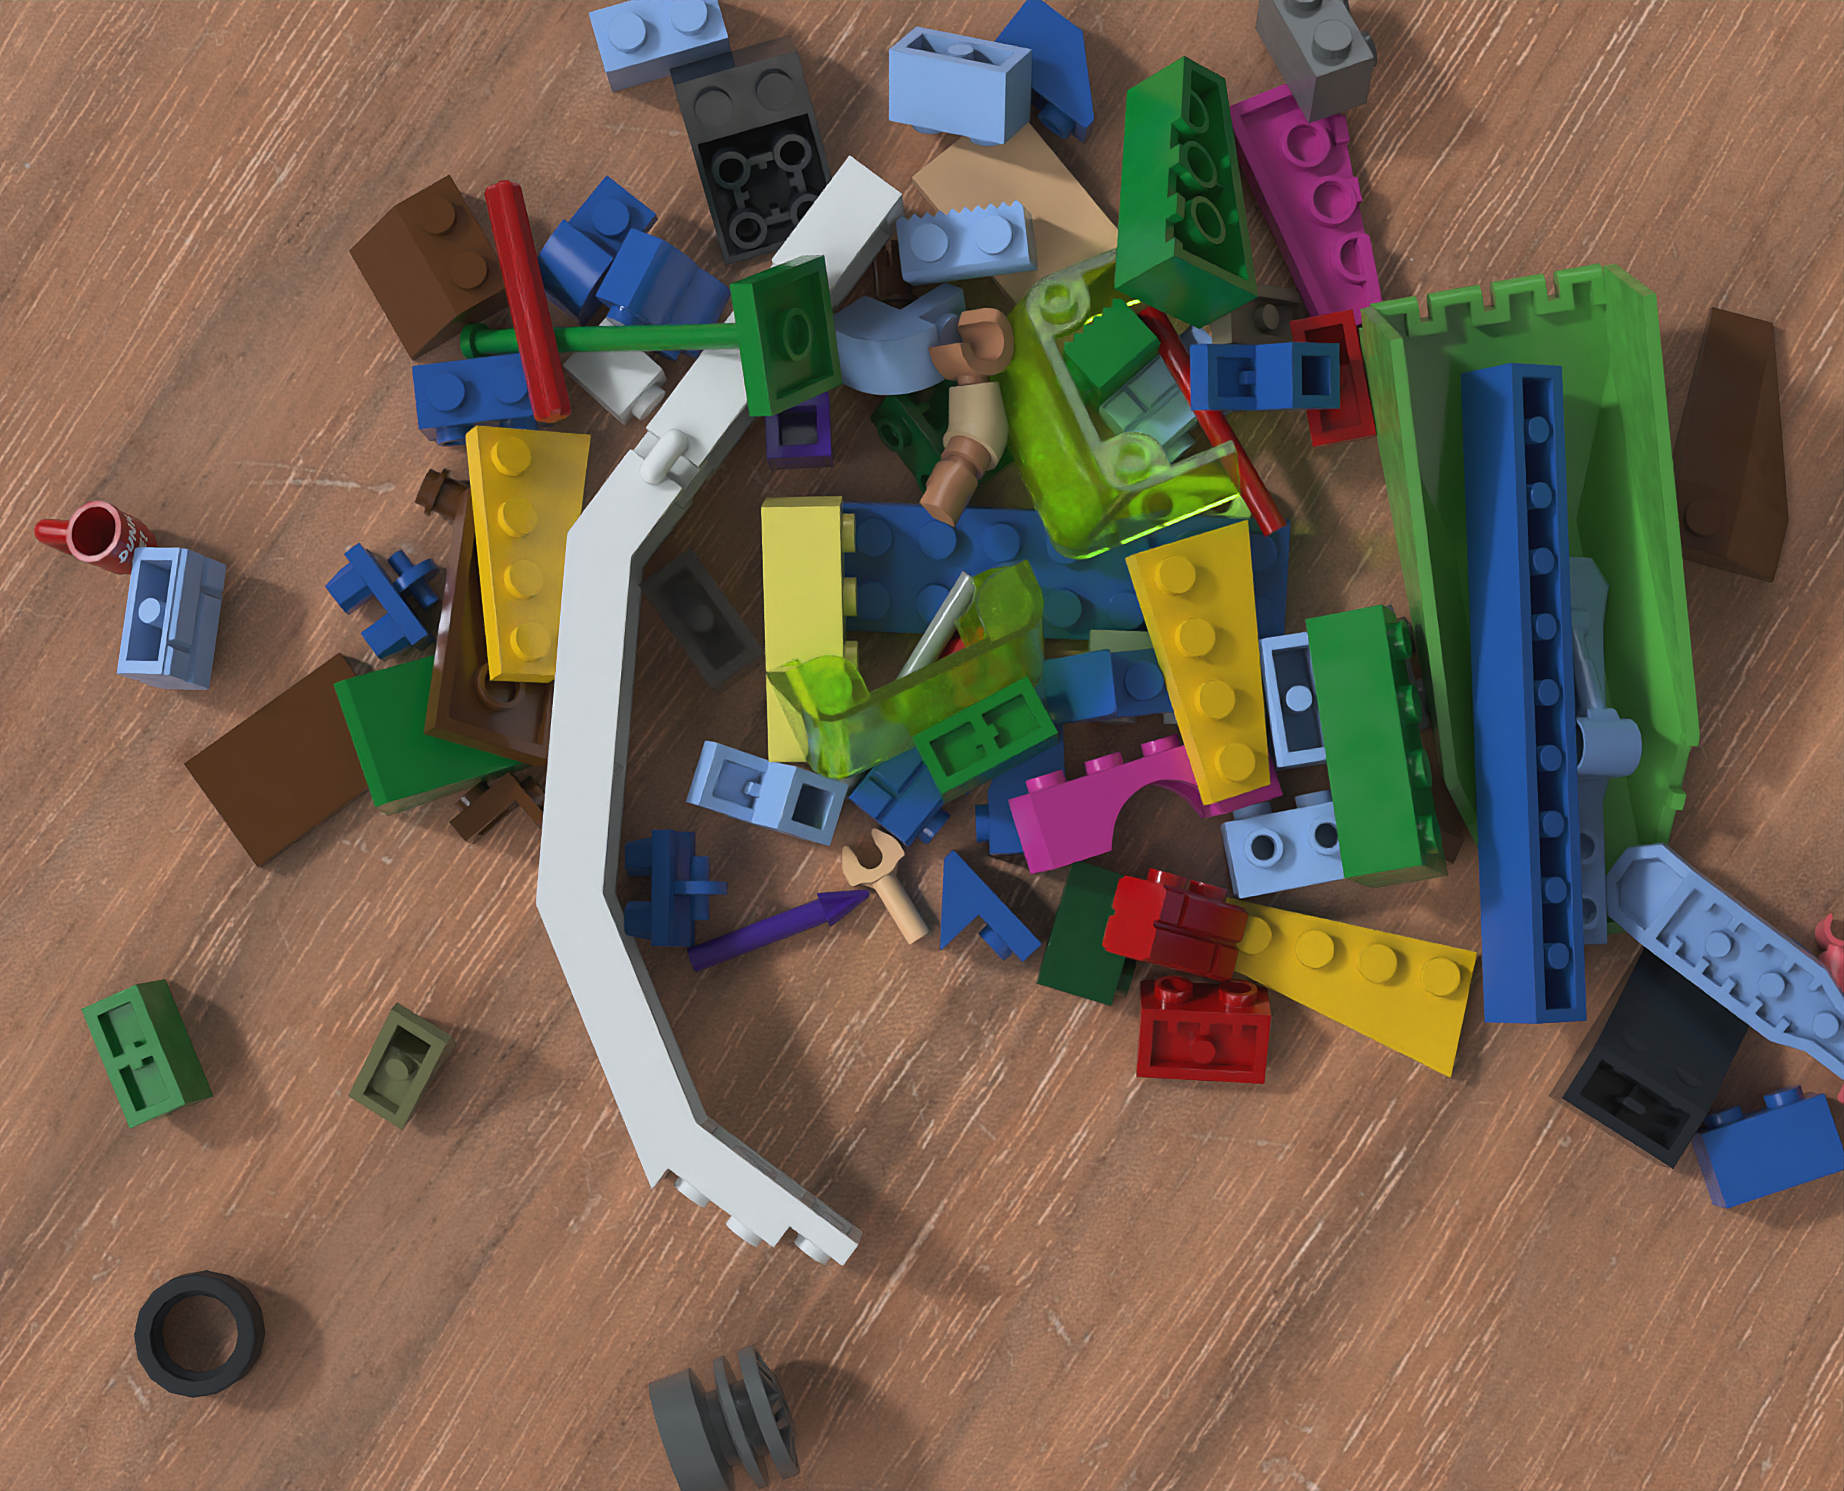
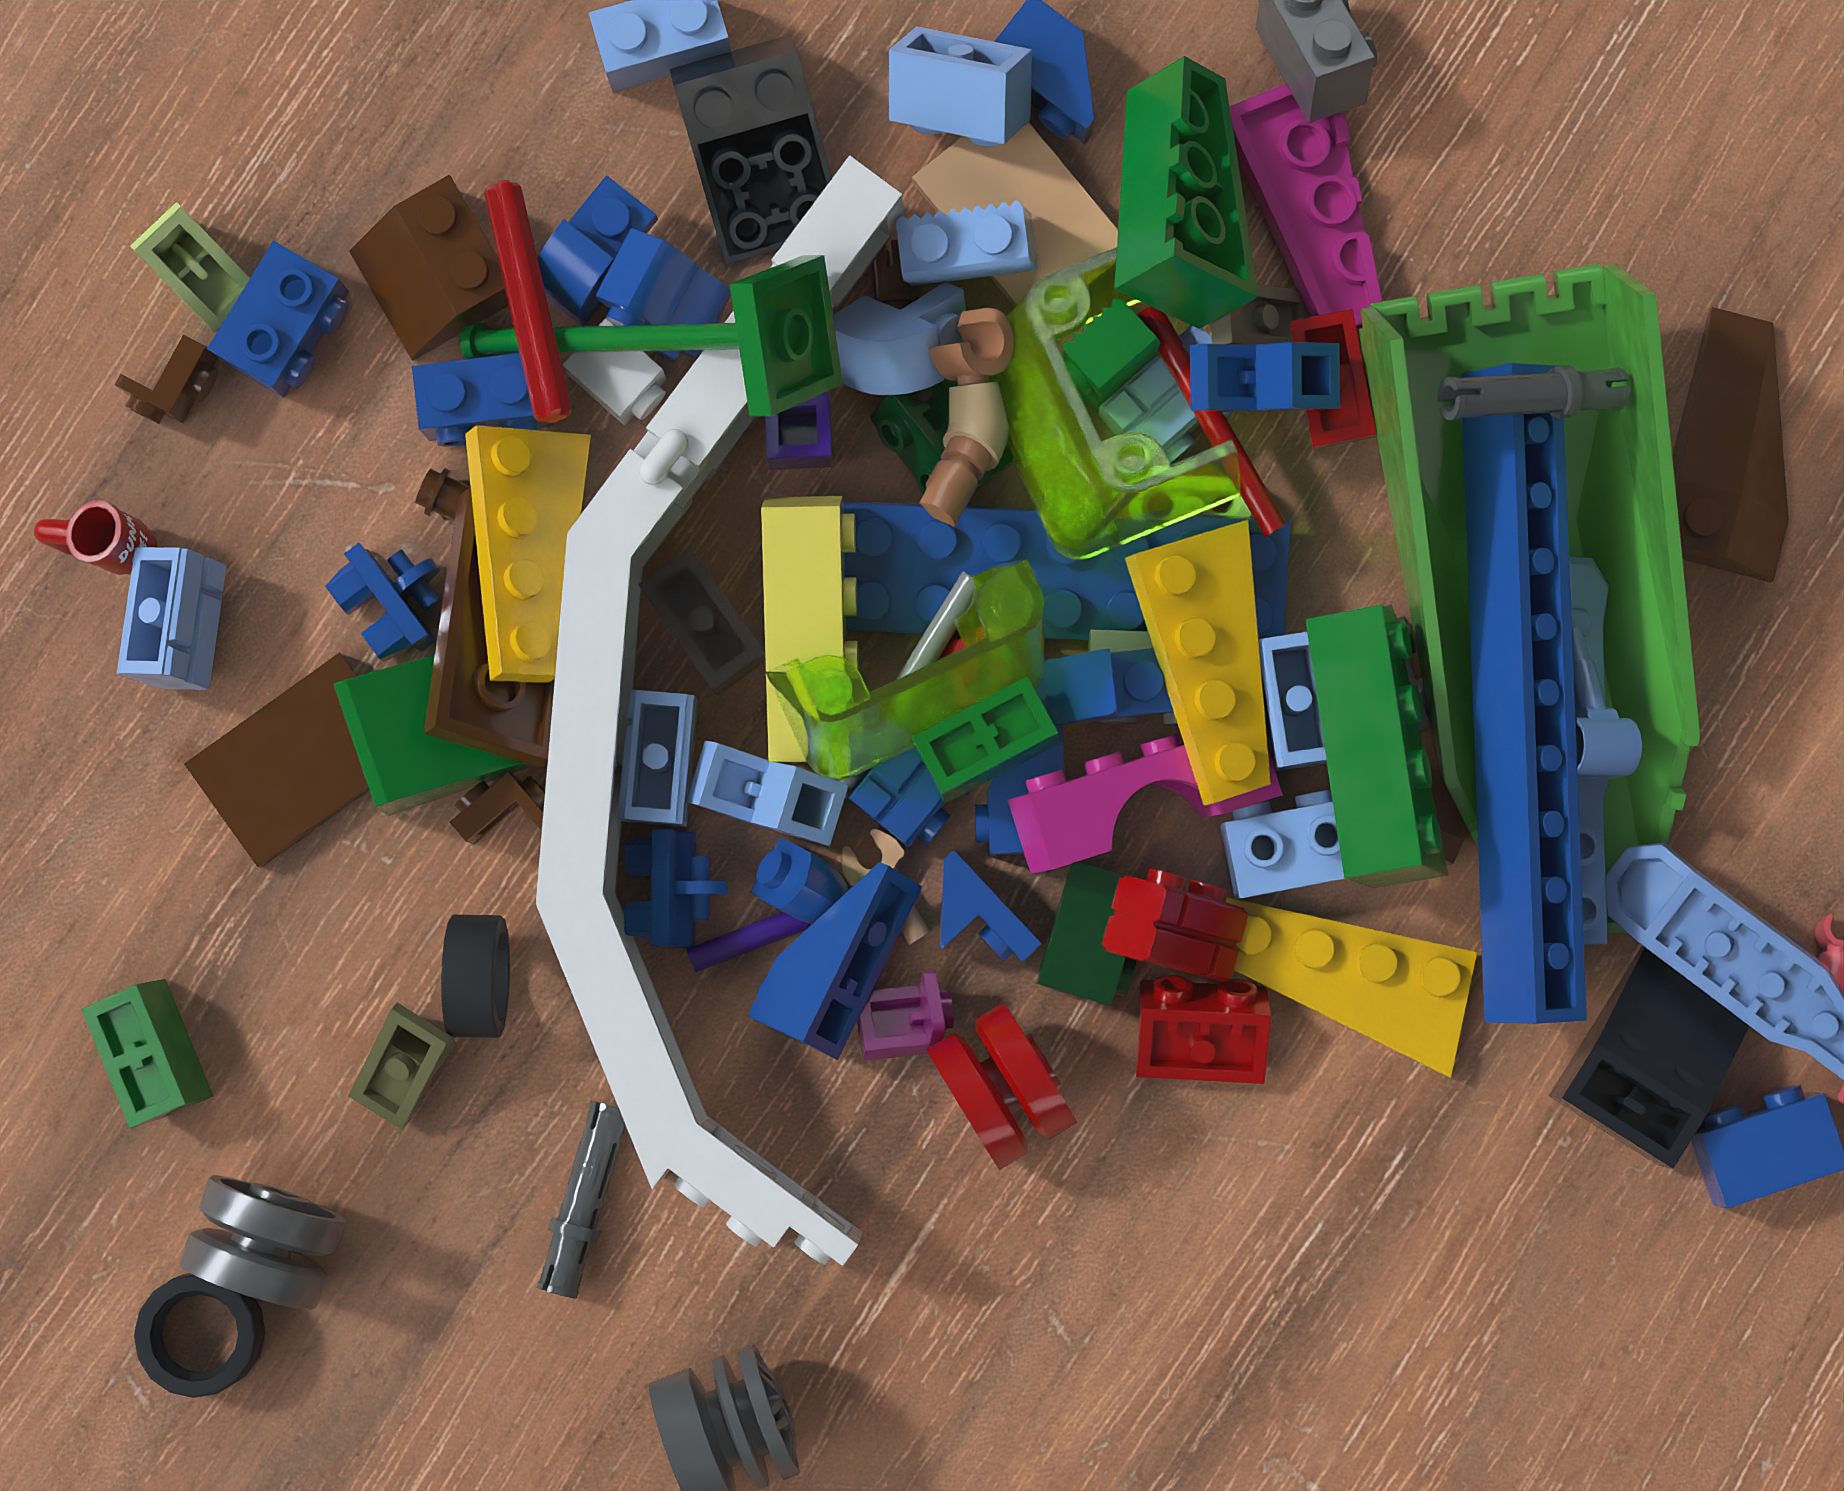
none -> reddish brown bracket [115,334,218,424]
none -> yellowish green slope [130,202,250,332]
none -> flat silver wheel [179,1175,347,1310]
none -> blue brick [207,240,349,398]
none -> black tyre [441,914,510,1038]
none -> dark grey pin [536,1100,626,1299]
none -> light blue brick [618,690,698,827]
none -> blue slope [748,862,922,1060]
none -> blue plate [749,837,849,924]
none -> magenta bracket [857,971,954,1061]
none -> red wheel [926,1002,1077,1171]
none -> dark grey pin [1437,365,1631,420]

